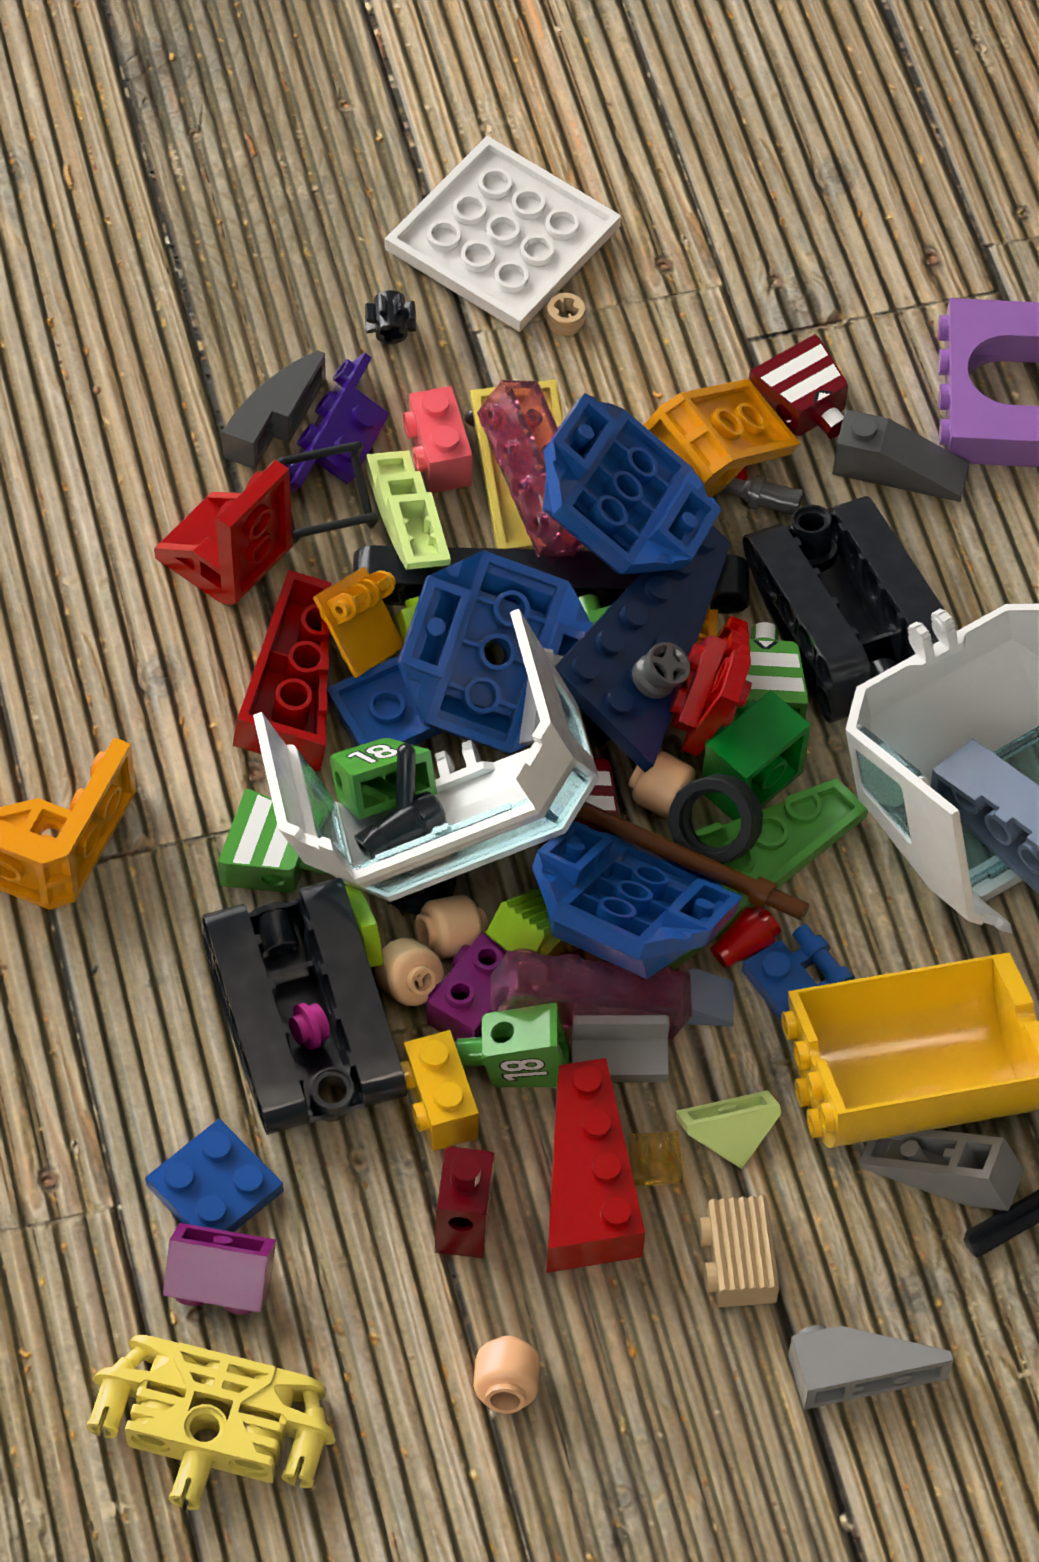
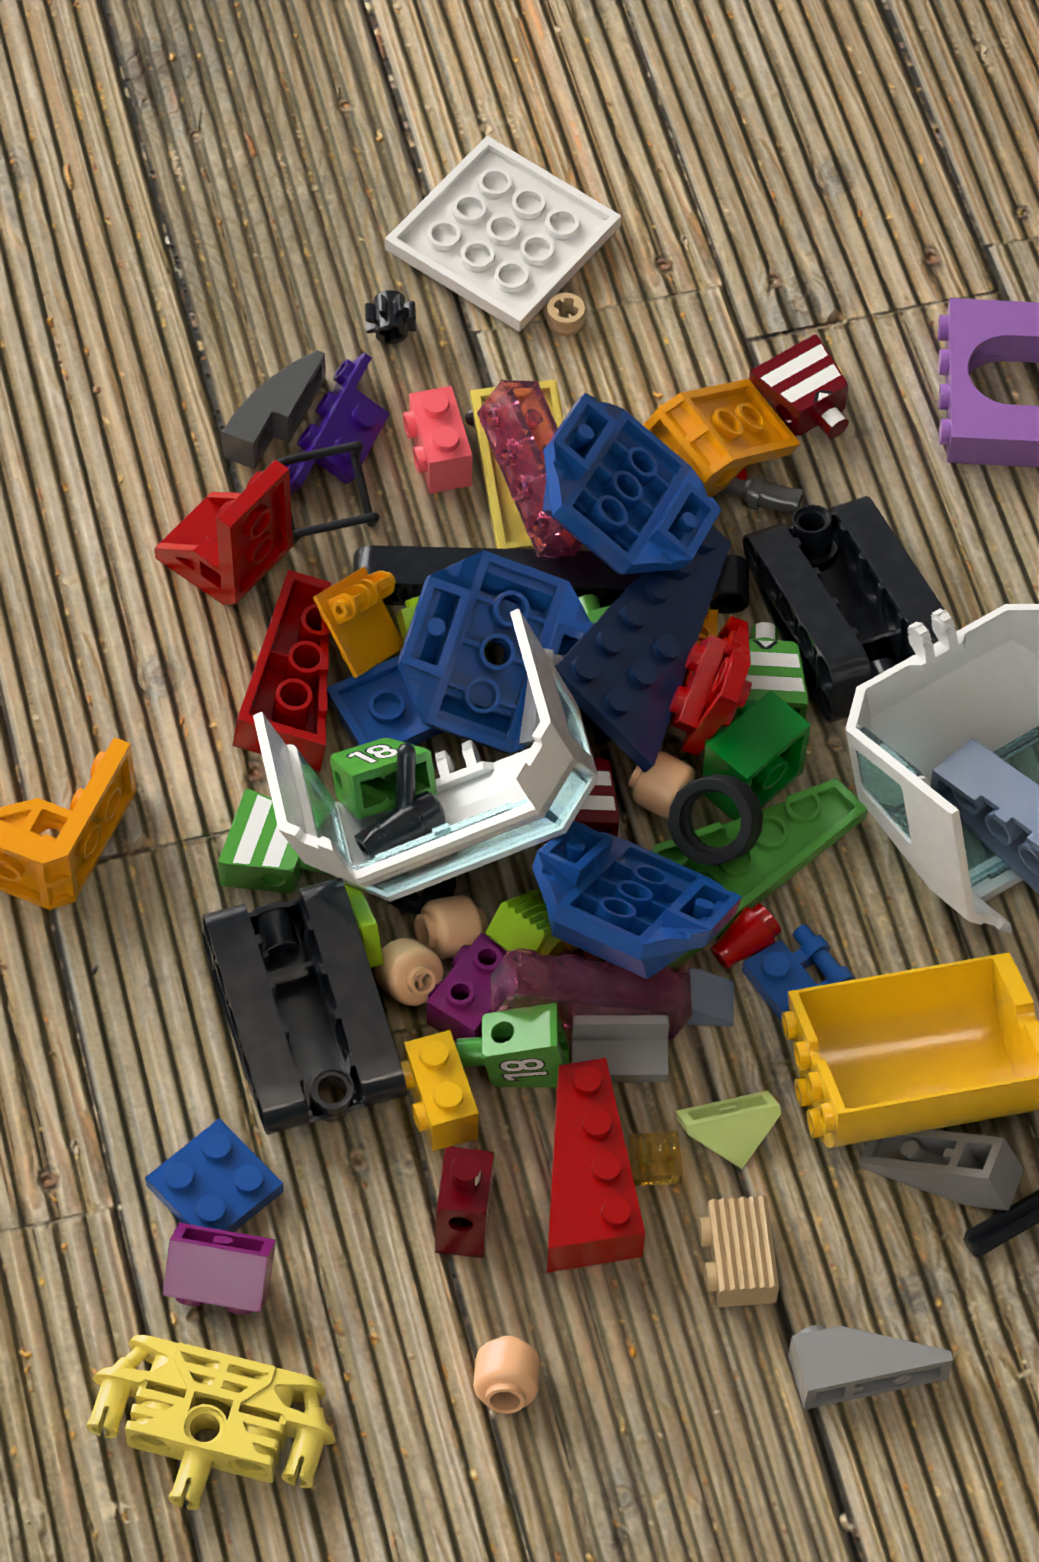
dark pink plate [289,1003,330,1050] -> none
yellowish green slope [365,450,451,570] -> none
reddish brown bar [575,802,809,921] -> none
dark grey wheel [632,642,690,699] -> none
dark grey slope [832,409,970,502] -> none

